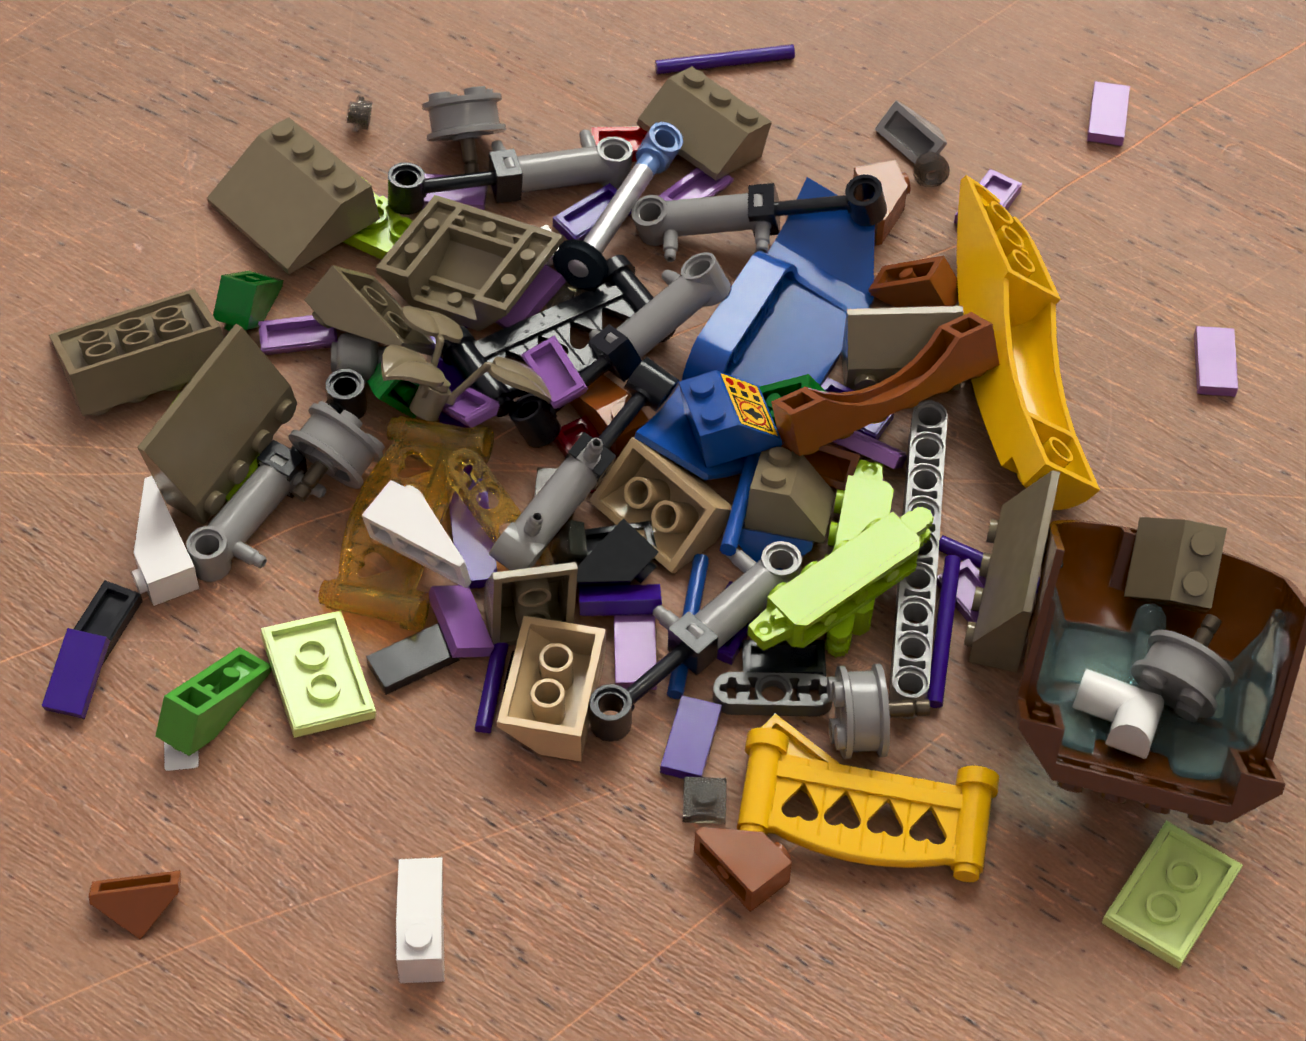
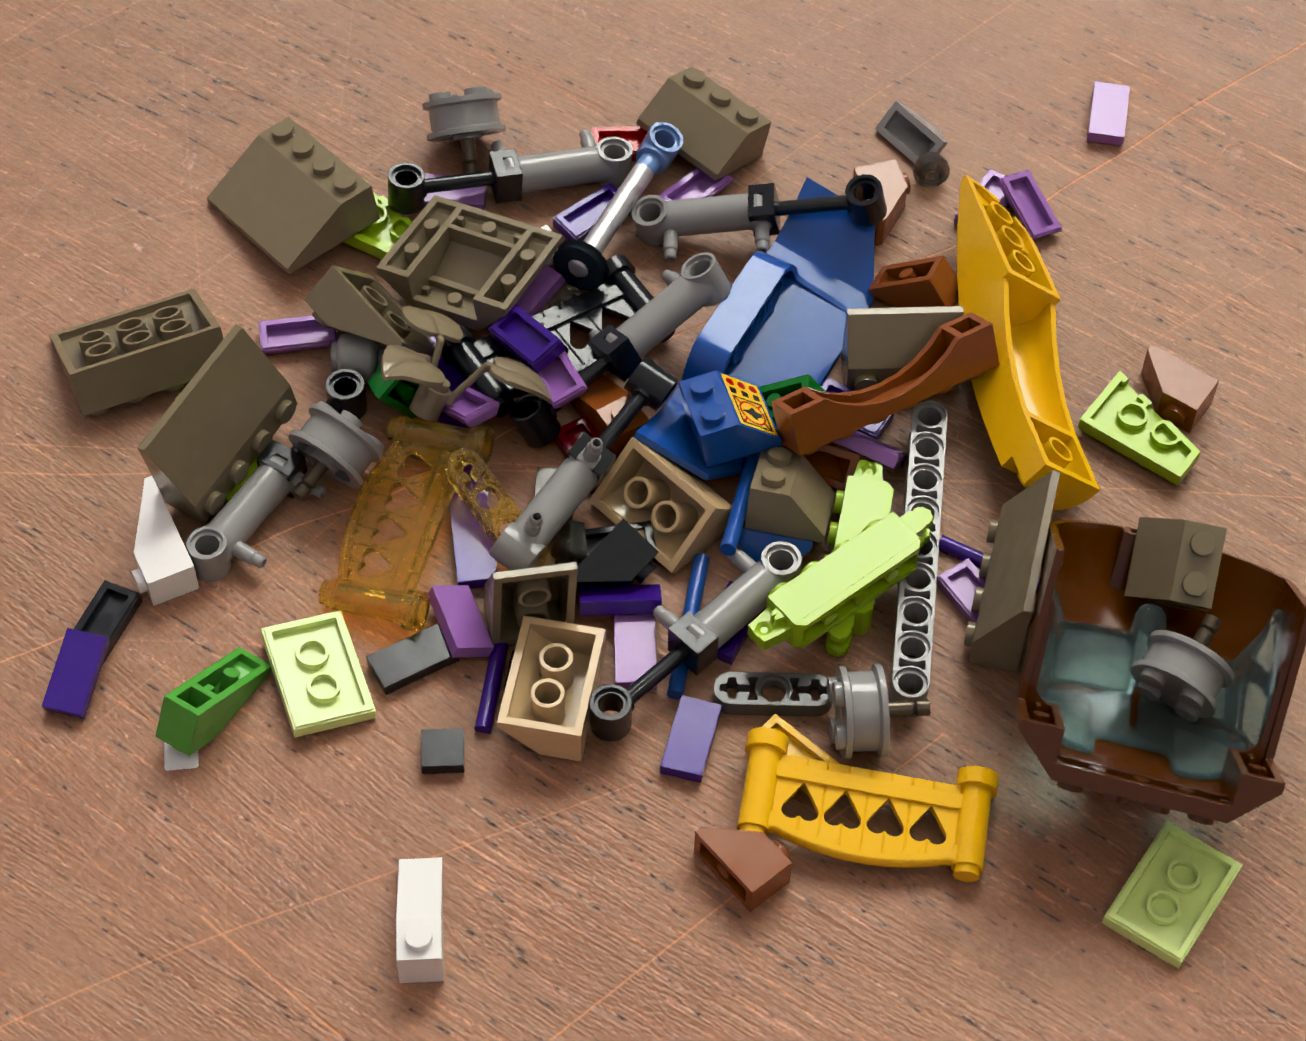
dark orange slope [89,870,182,940] -> none
green slope [213,271,284,332] -> none
clear smoke plate [346,95,372,132] -> none
white slope [362,480,471,589] -> none
dark purple bar [655,44,795,74] -> none
clear smoke plate [682,777,727,824] -> none
black tile [742,640,826,677] -> none
dark purple bar [927,555,961,708] -> none
white brick [1072,669,1164,759] -> none
tile [1194,326,1238,397] -> none
none -> tile [421,728,464,774]
none -> dark purple tile [488,304,566,374]
none -> medium lavender tile [998,169,1062,240]
none -> lime wing [1078,371,1200,486]
none -> slope [1141,344,1219,433]

